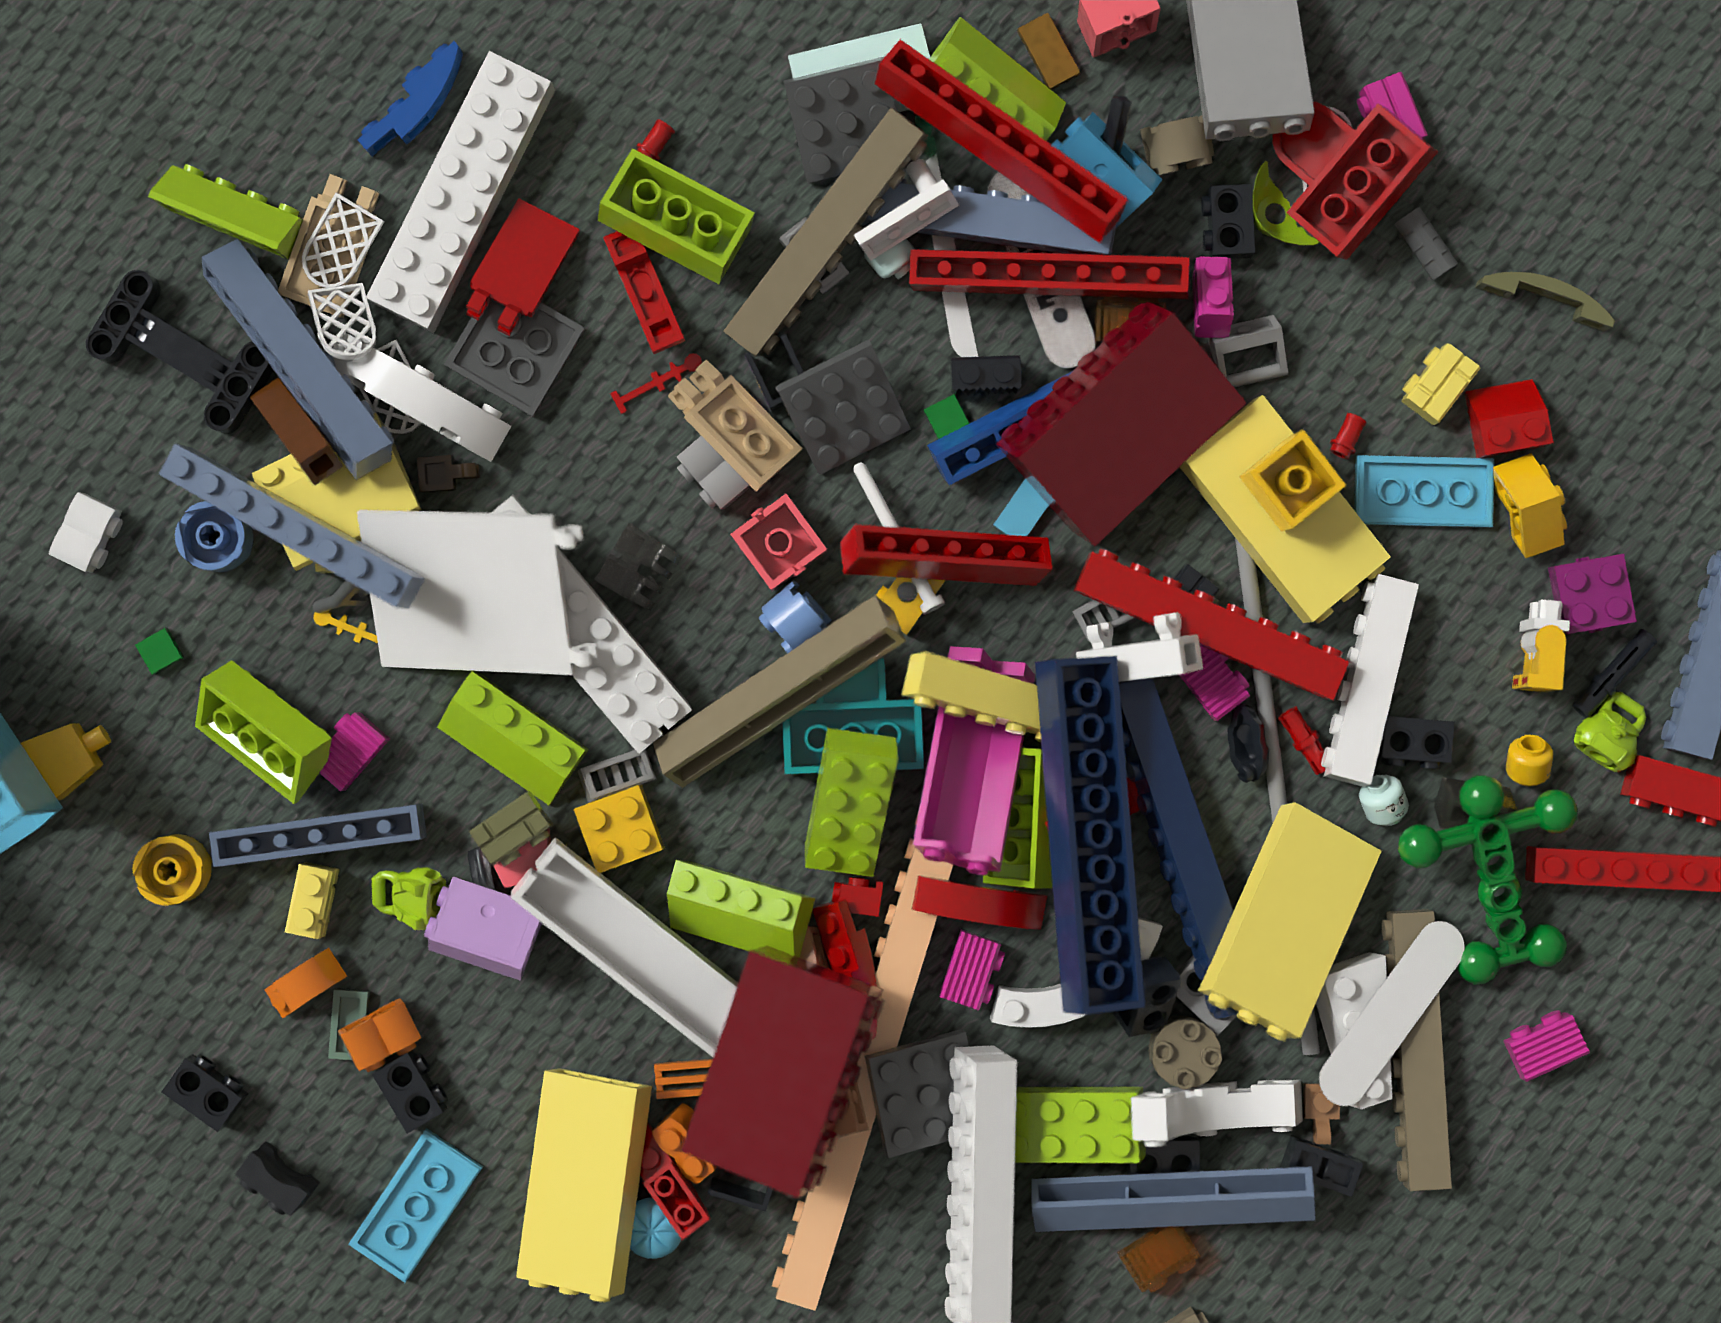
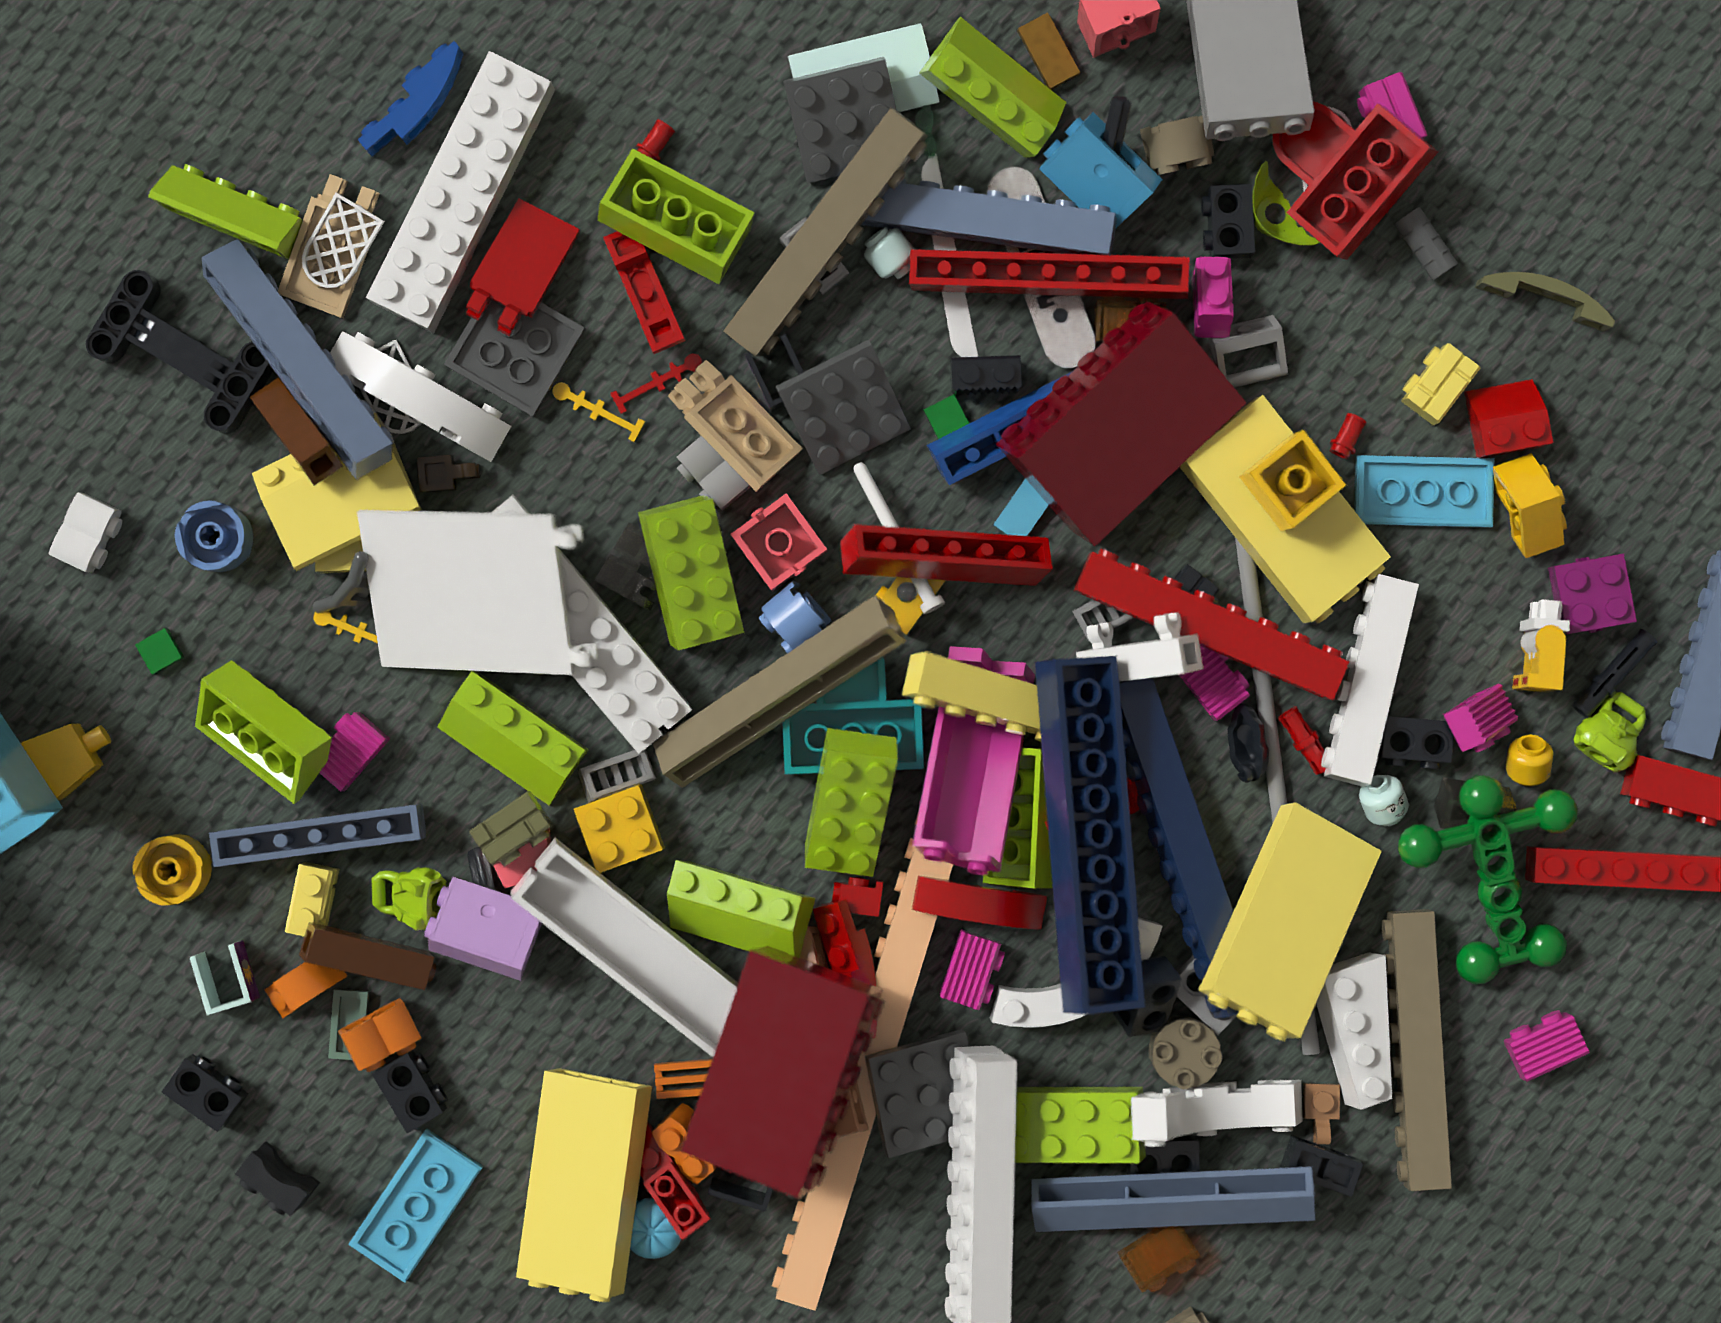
sand blue brick [159,444,425,609] -> none
white window [308,283,376,360] -> none
white piece [854,159,959,260] -> none
red brick [875,39,1128,243] -> none
white sticker [1319,921,1465,1106] -> none
none -> light aqua piece [190,940,260,1015]
none -> reddish brown brick [299,922,436,990]
none -> yellow piece [553,382,645,442]
none -> lime brick [638,495,744,650]
none -> dark pink brick [1443,684,1519,753]

